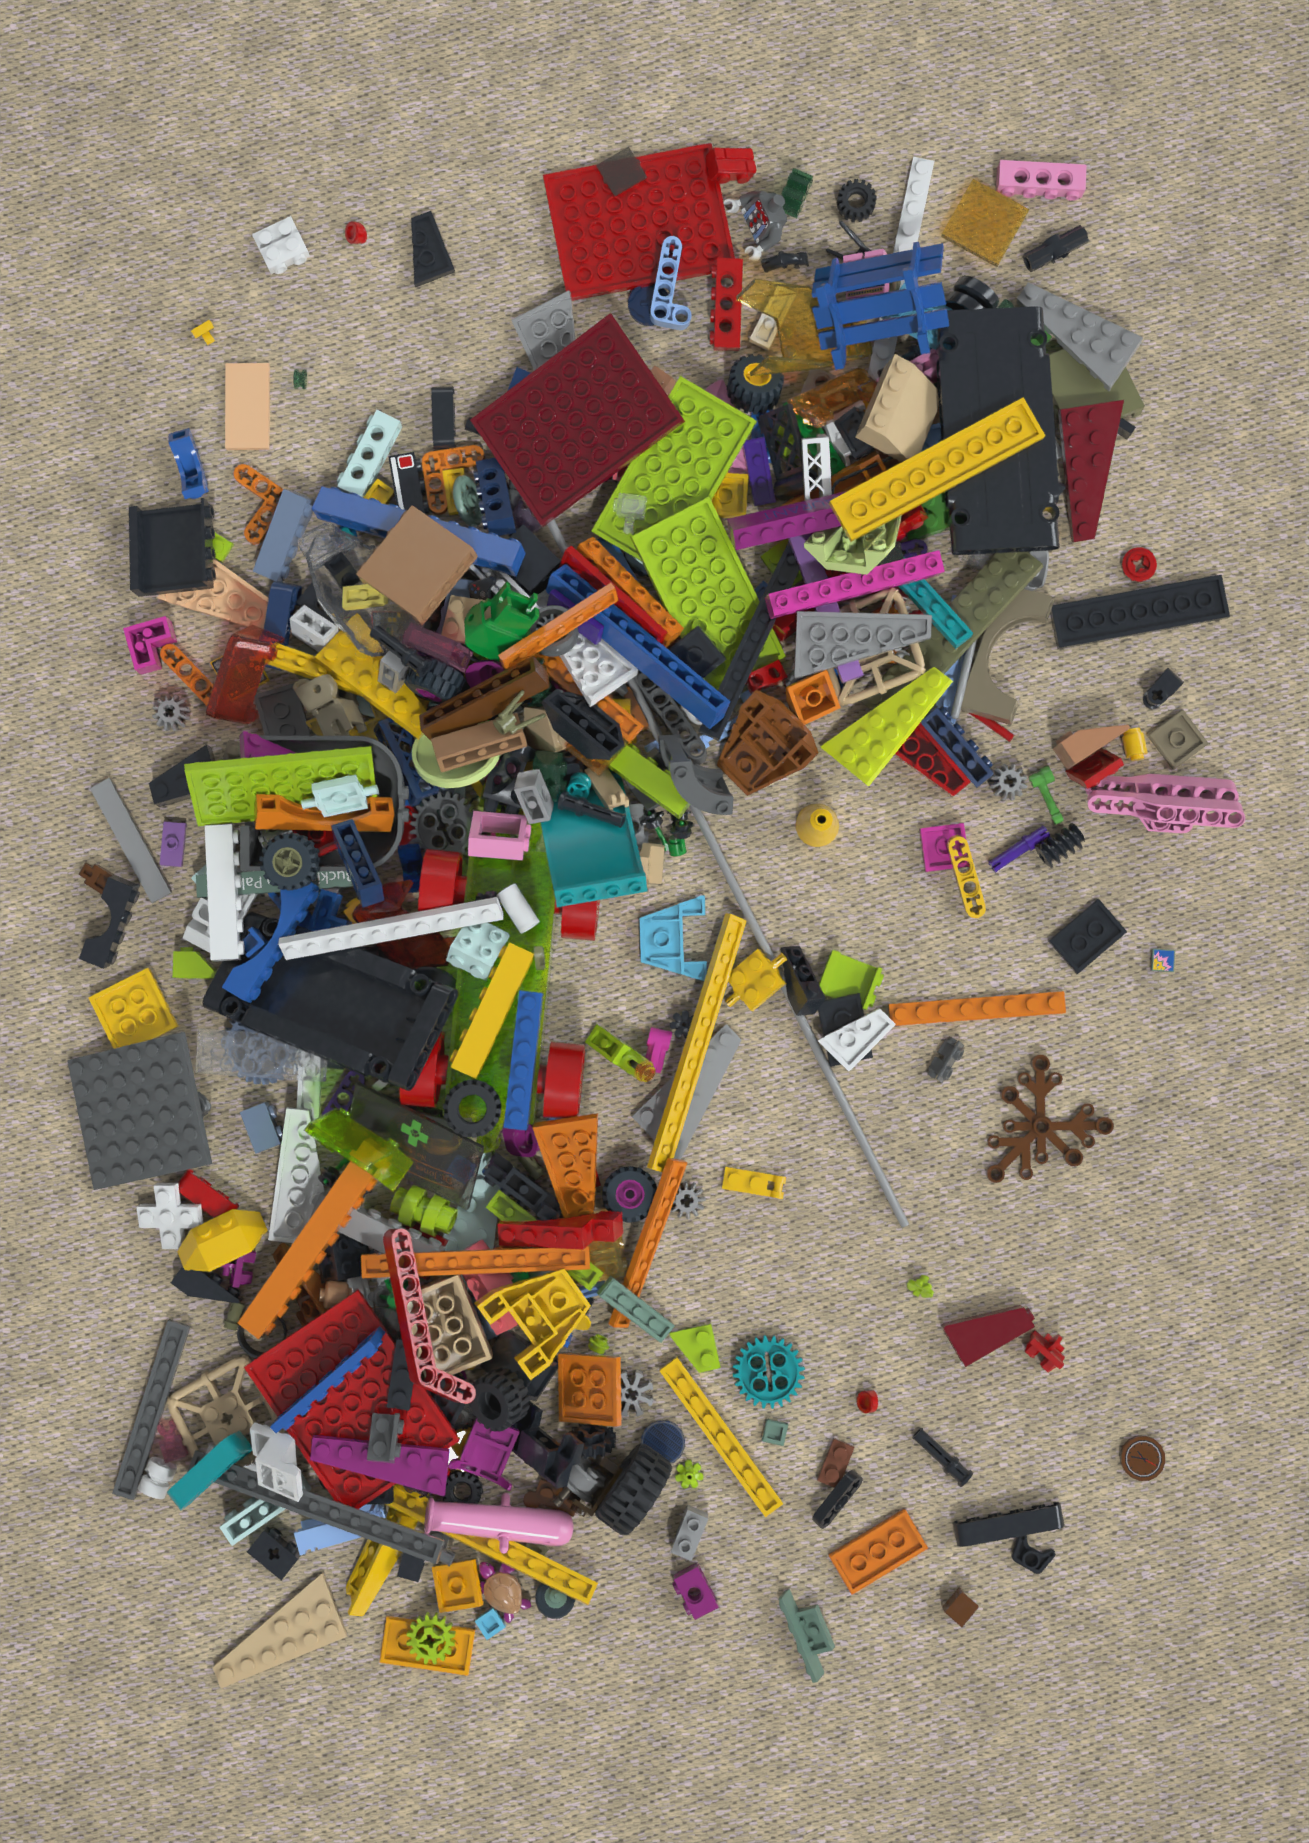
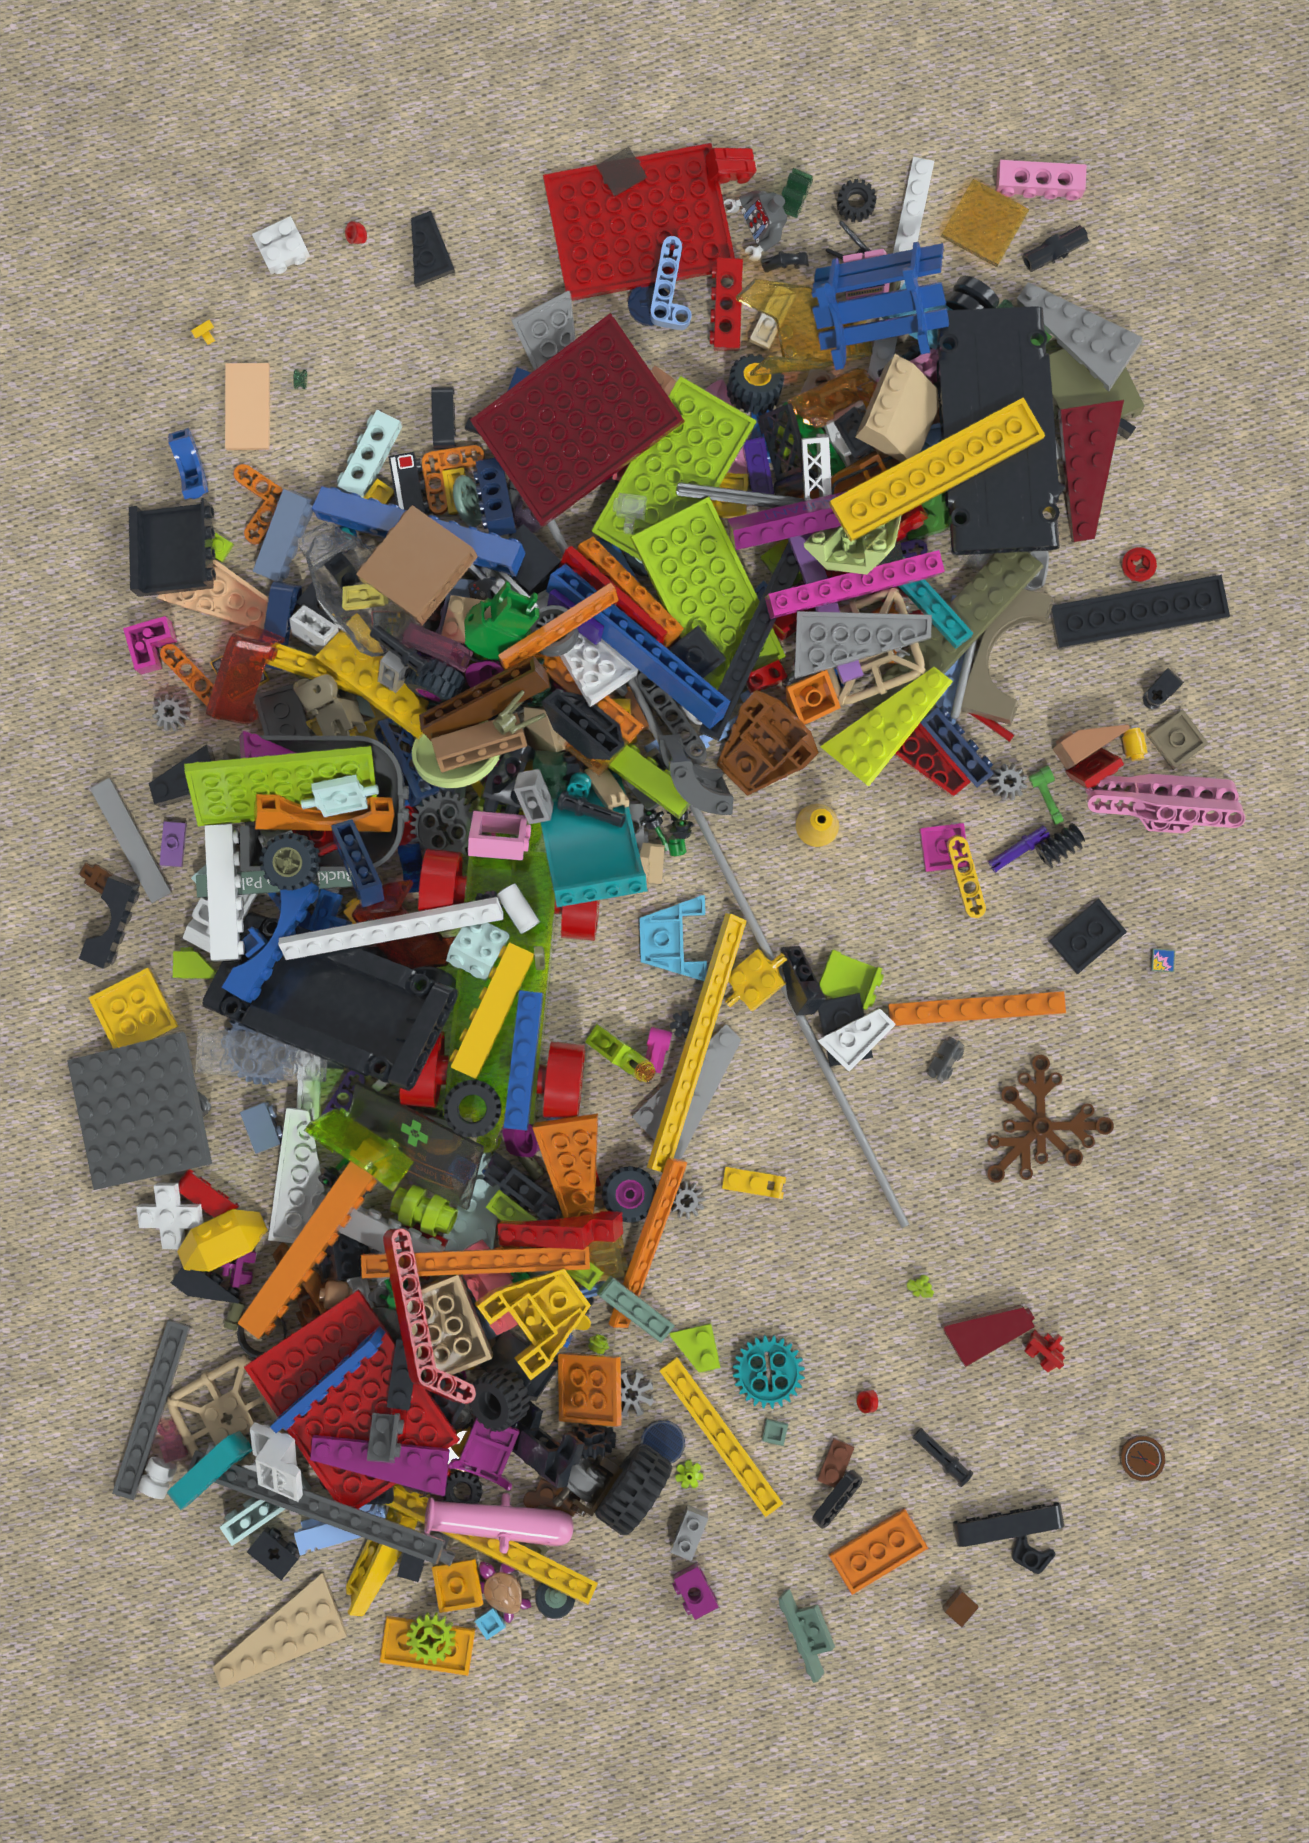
none -> axle [676,482,805,508]

